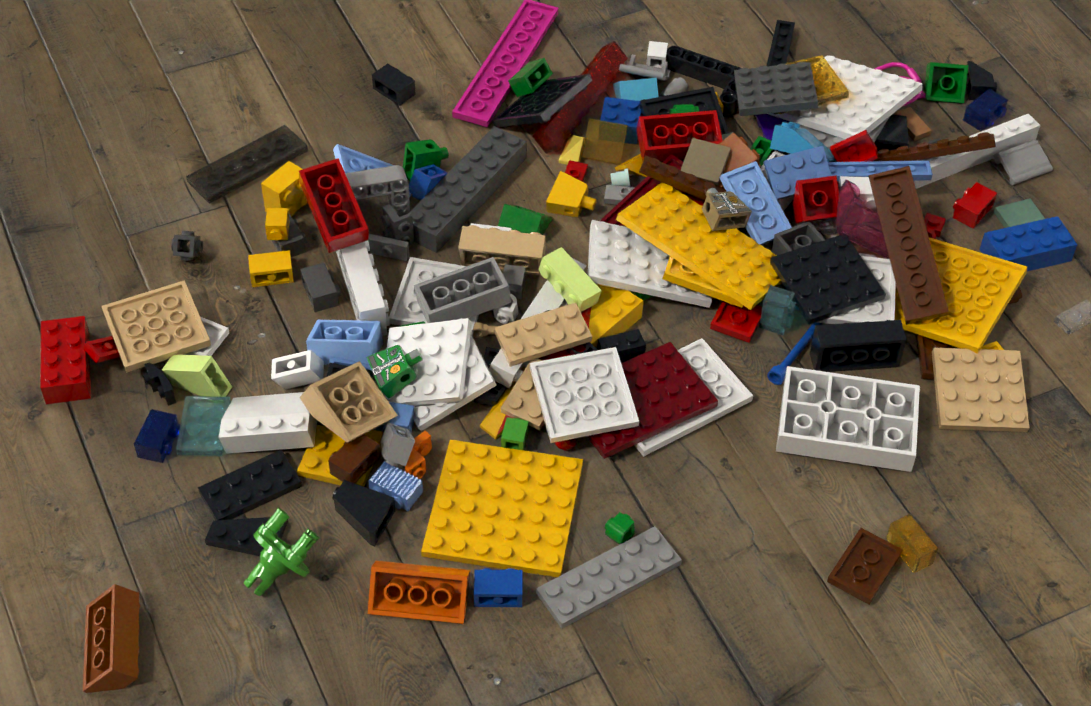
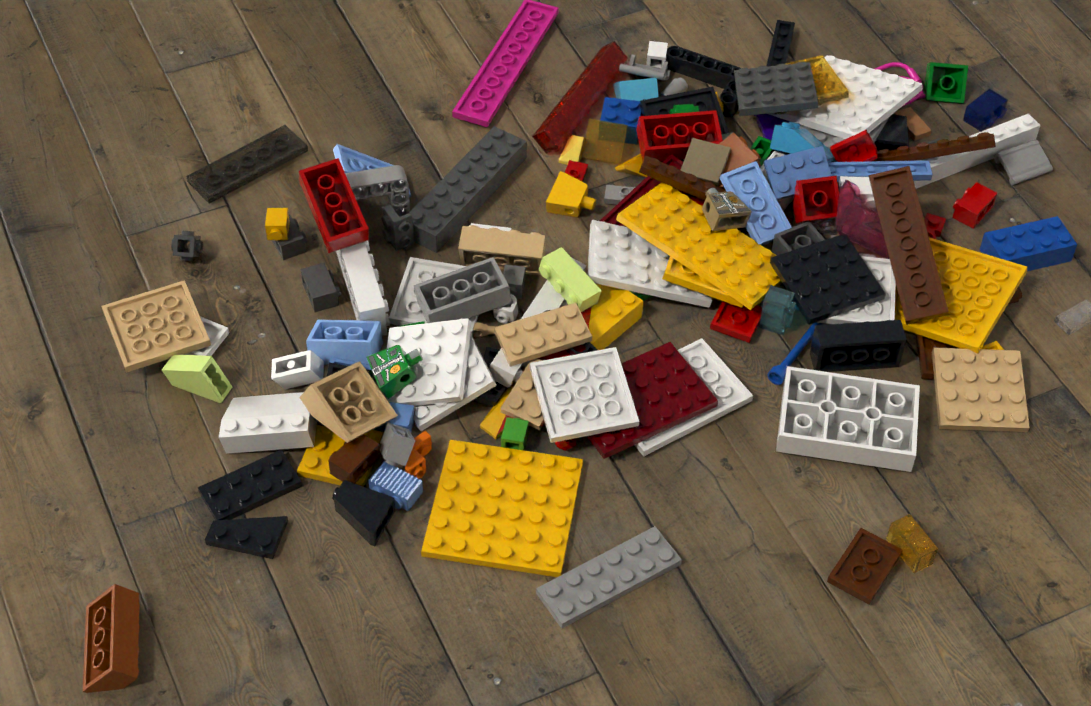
red brick [40,316,91,404] -> none
red plate [83,336,120,363] -> none
clear blue brick [134,409,181,463] -> none
black slope [142,362,176,406] -> none
clear light blue plate [176,396,231,456] -> none
bright green piece [244,508,319,596] -> none
yellow brick [248,250,294,287] -> none
yellow brick [261,161,308,216] -> none
orange slope [367,561,471,624] -> none
light grey plate [368,234,409,261] -> none
black brick [372,64,416,106] -> none
green torso [403,139,449,181] -> none
blue brick [409,164,448,200] -> none
blue brick [474,568,523,607] -> none
black plate [492,74,593,128] -> none
green slope [498,204,553,235] -> none
green brick [508,58,553,97] -> none
black brick [597,329,646,363] -> none
green plate [605,512,635,545] -> none
light aqua piece [611,168,631,187] -> none
black slope [966,61,997,101] -> none
sand green tile [994,198,1045,228] -> none

